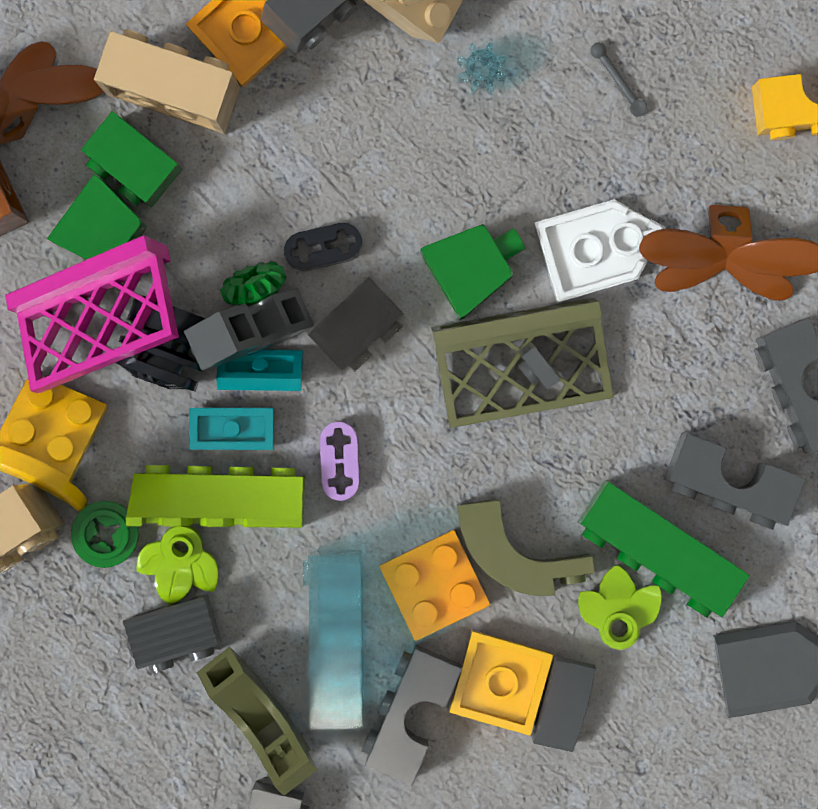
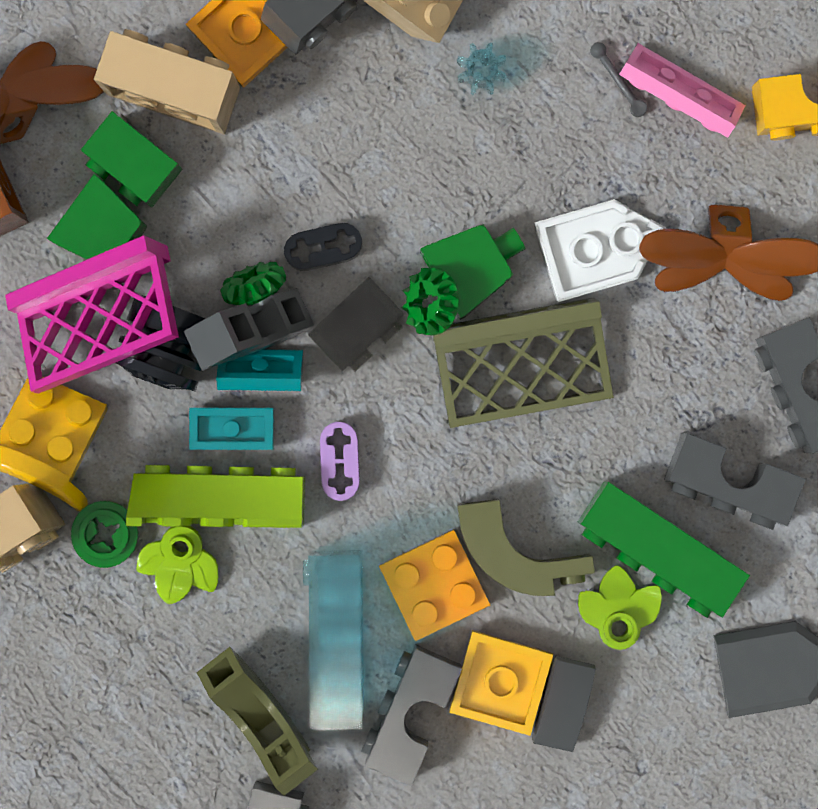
dark grey brick [123,594,222,673] -> none
dark grey plate [518,342,561,390] -> none
none -> green gear [401,268,459,336]
none -> bright pink plate [619,43,746,138]

